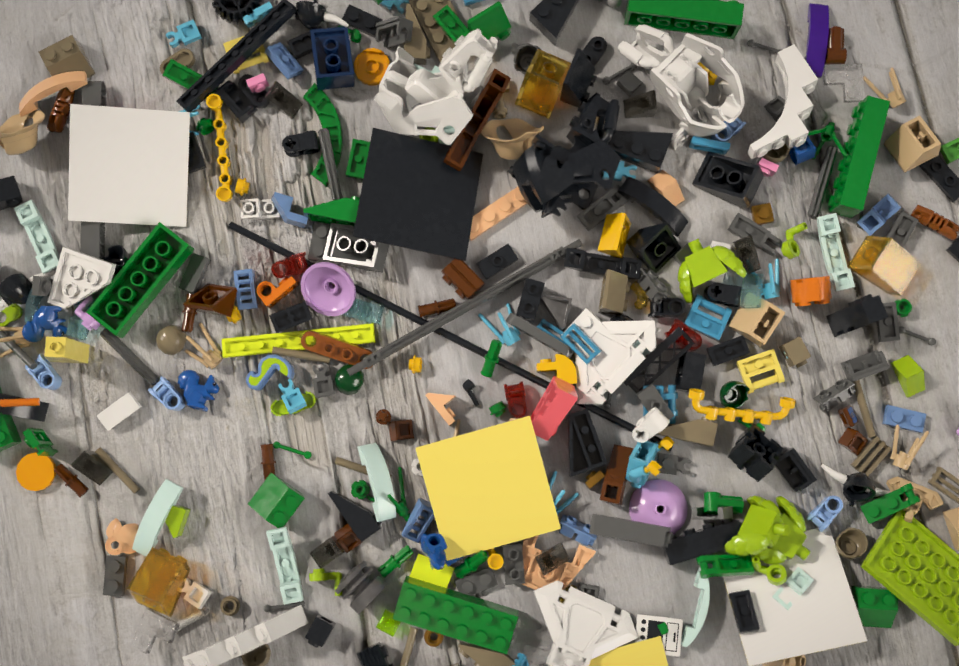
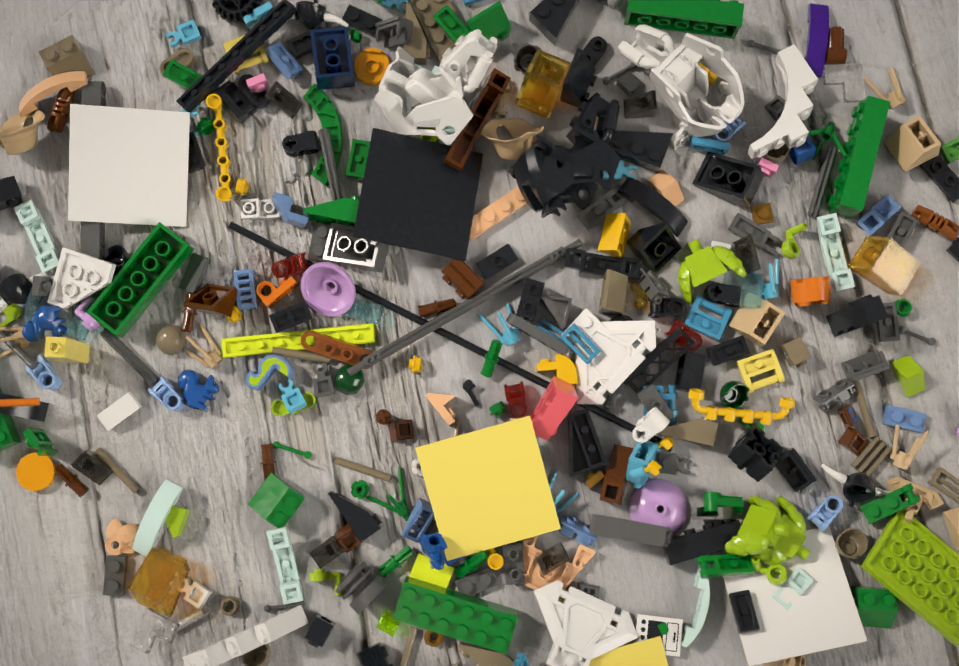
light aqua slope [357,443,396,522] -> none

